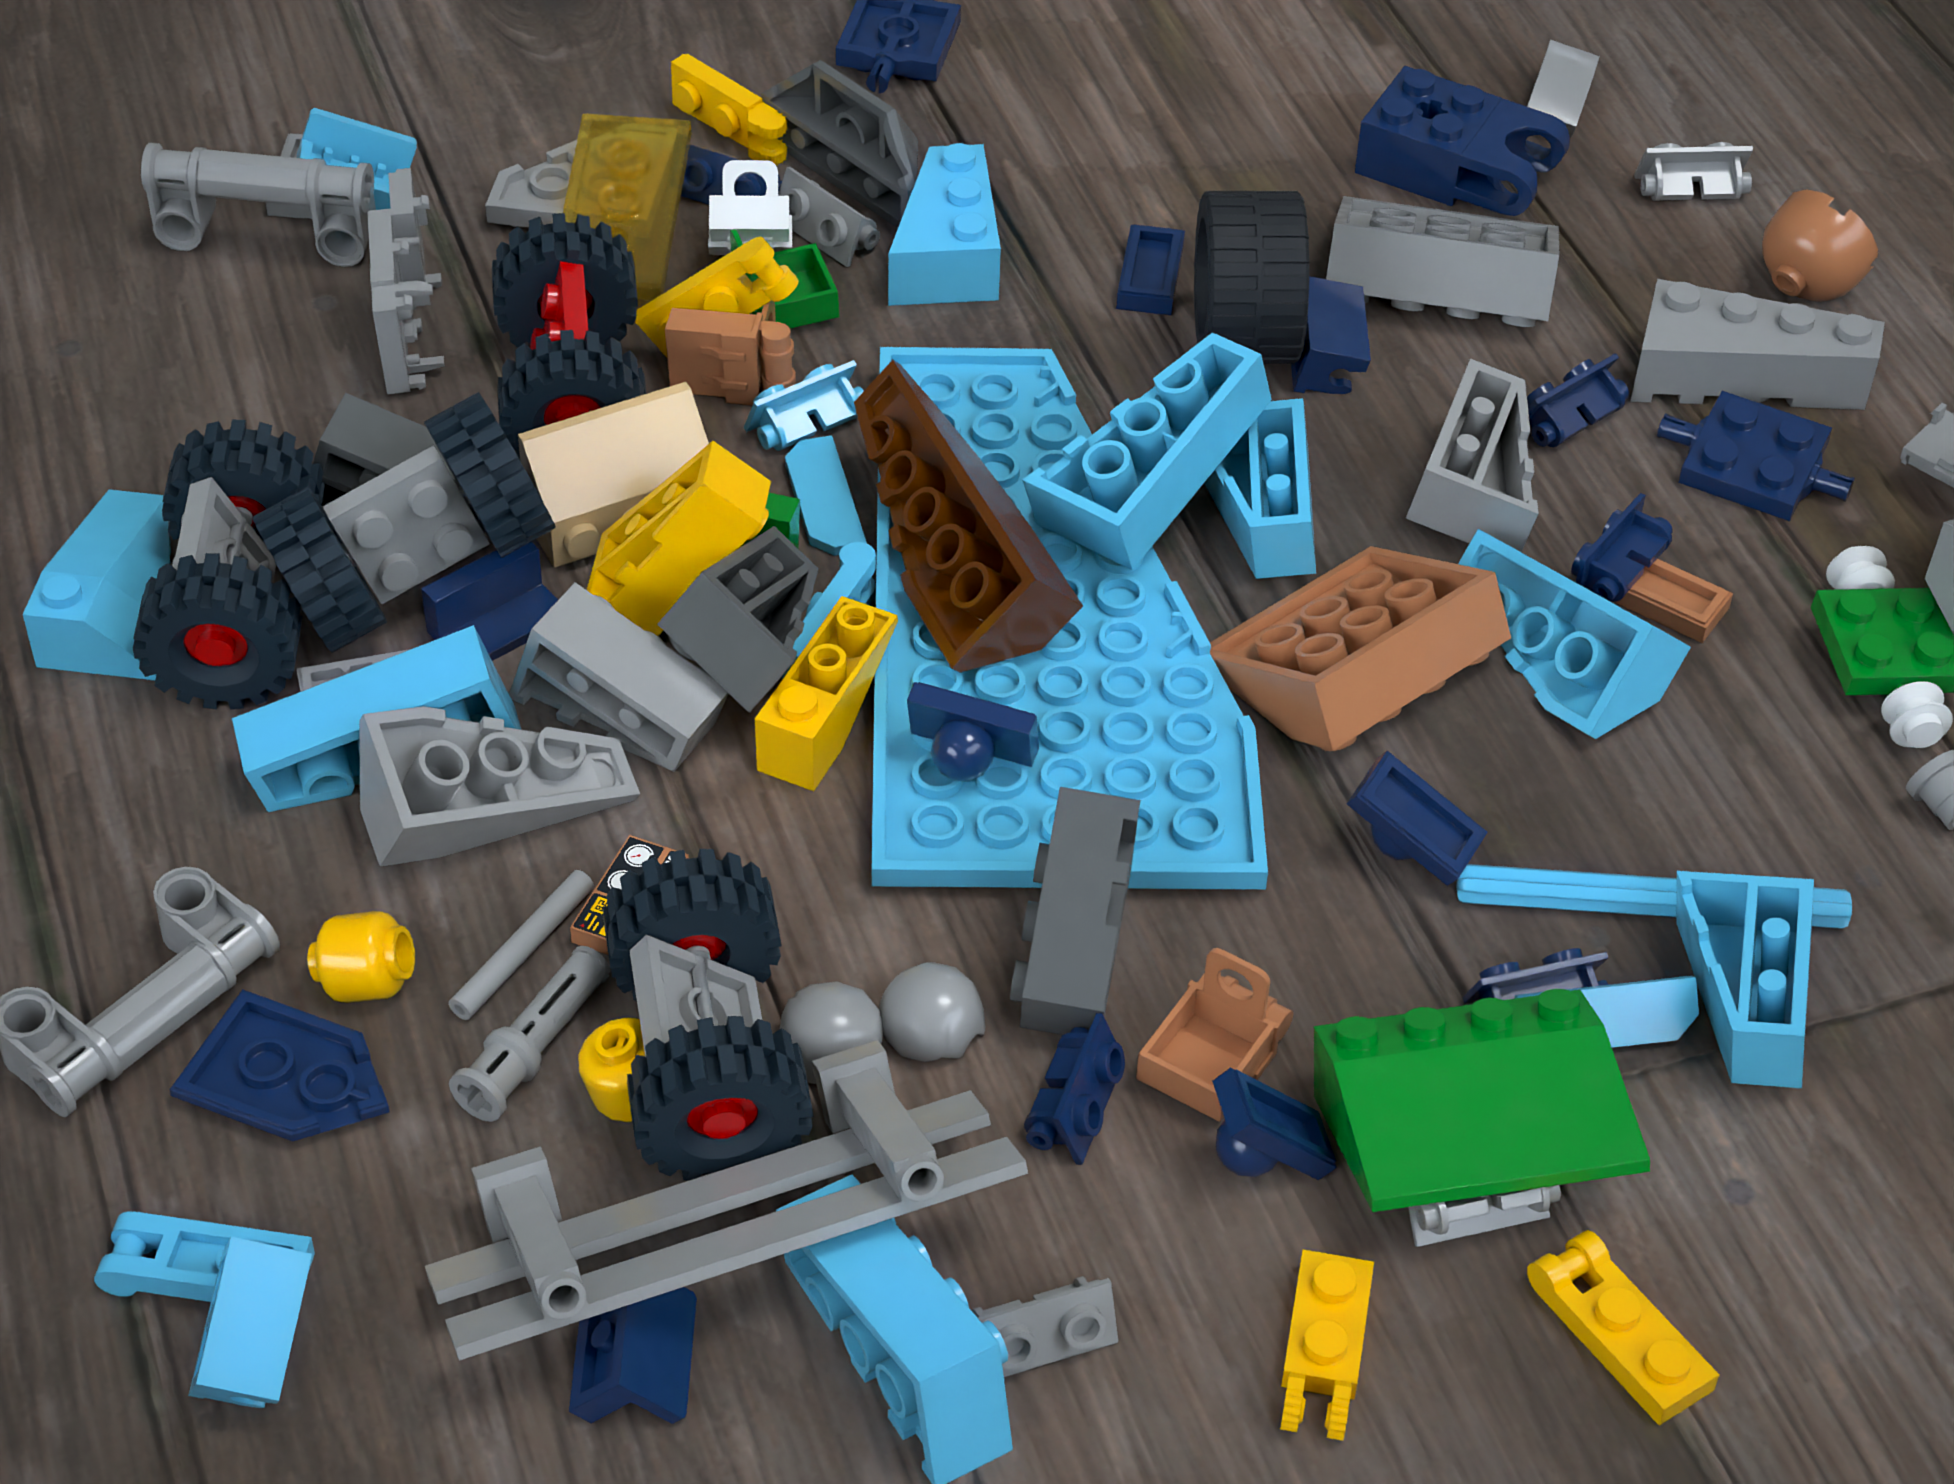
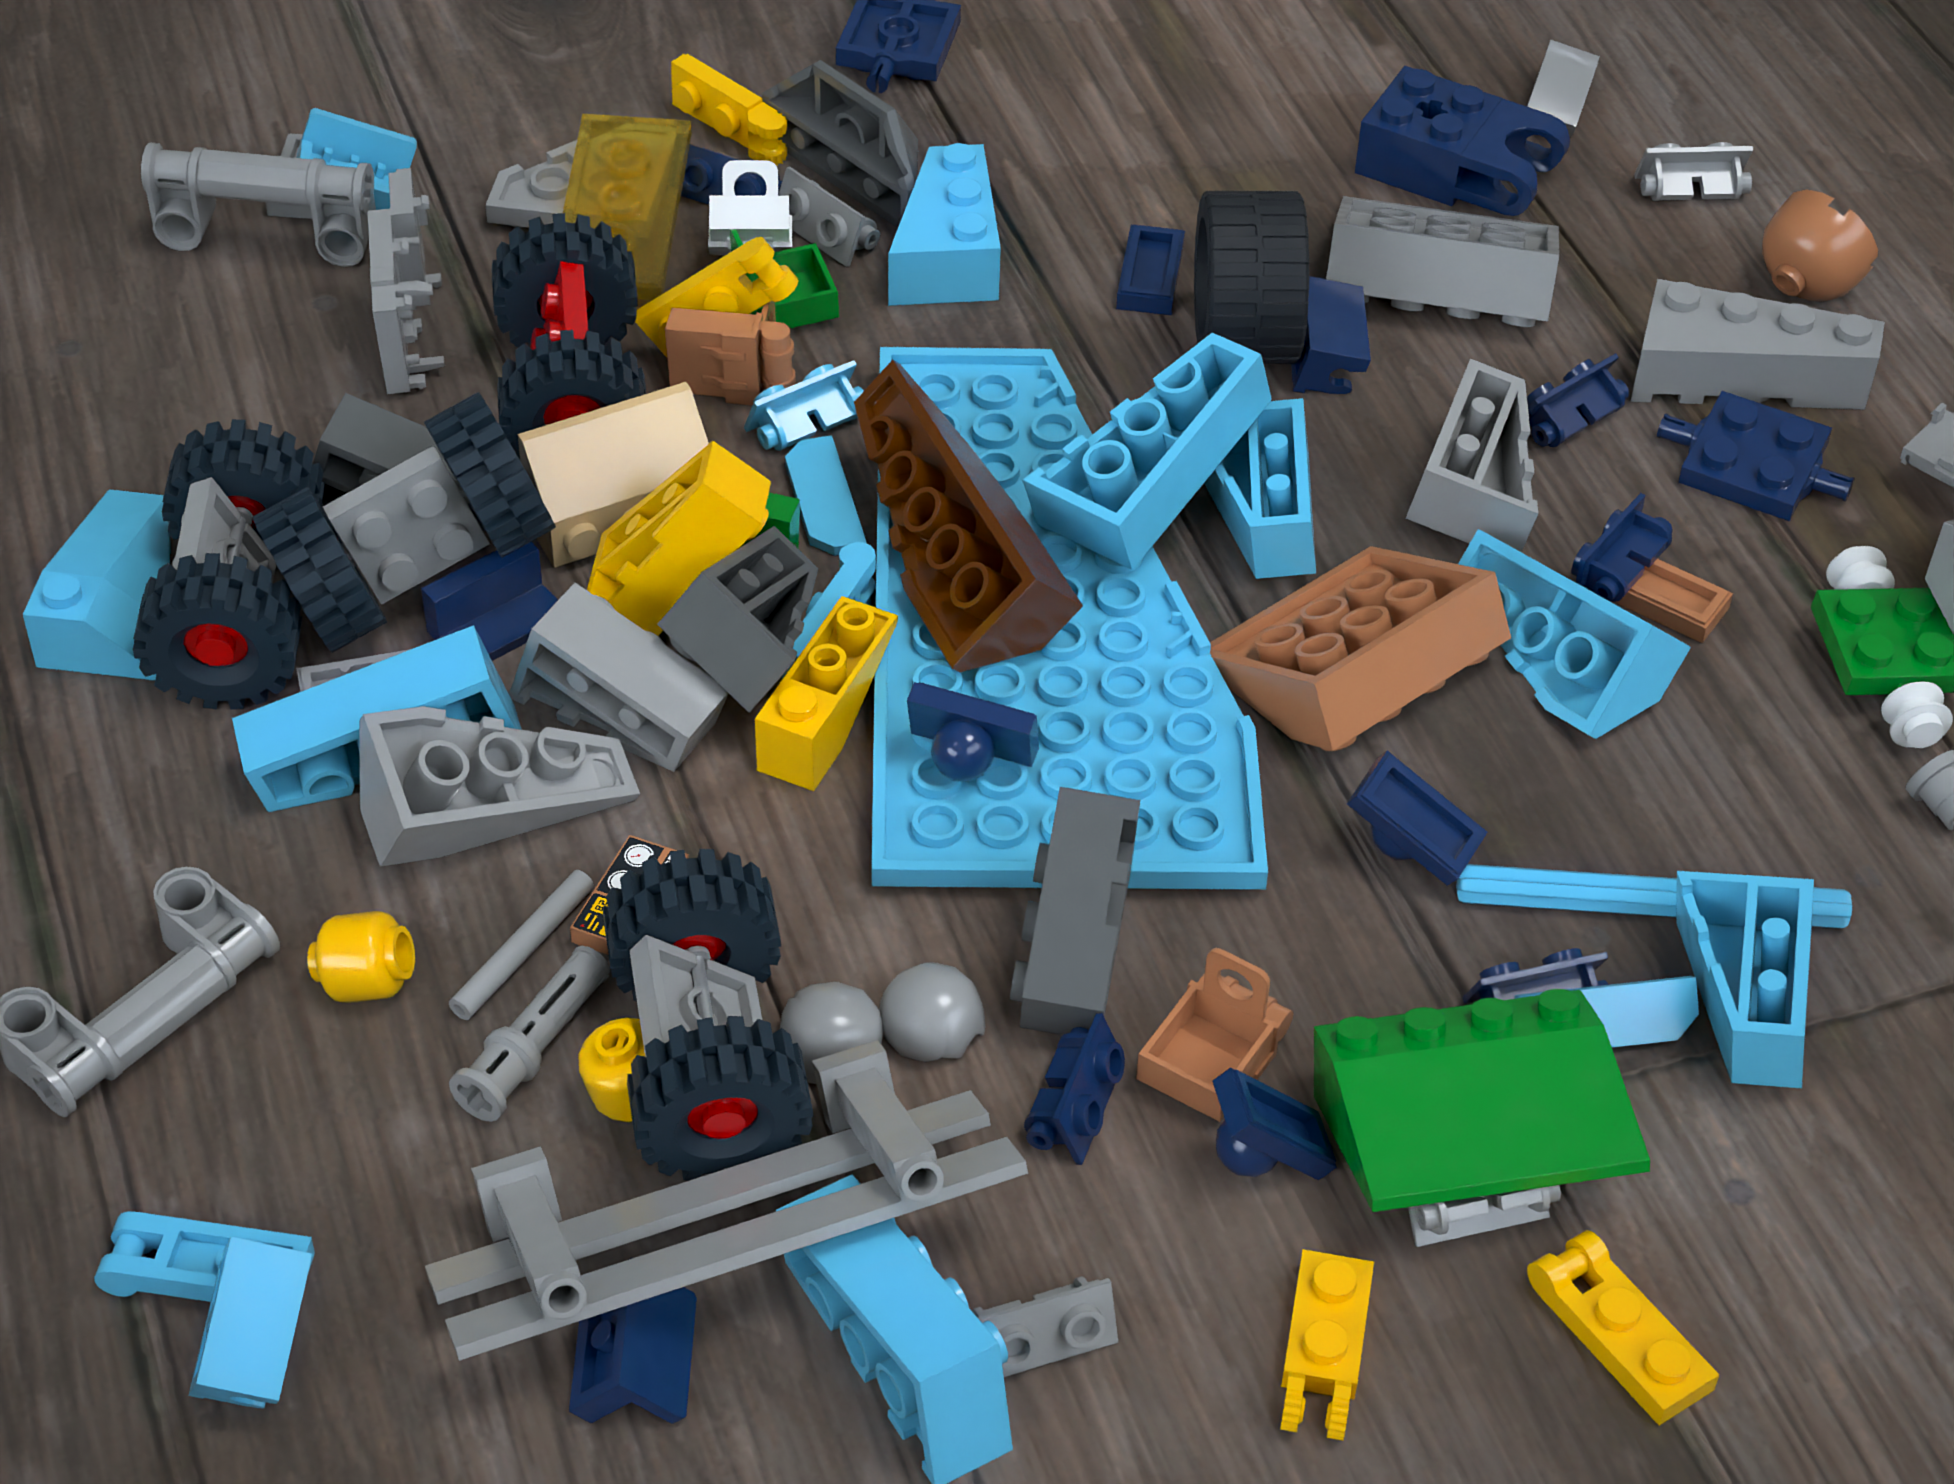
dark blue tile [169,989,390,1142] -> none

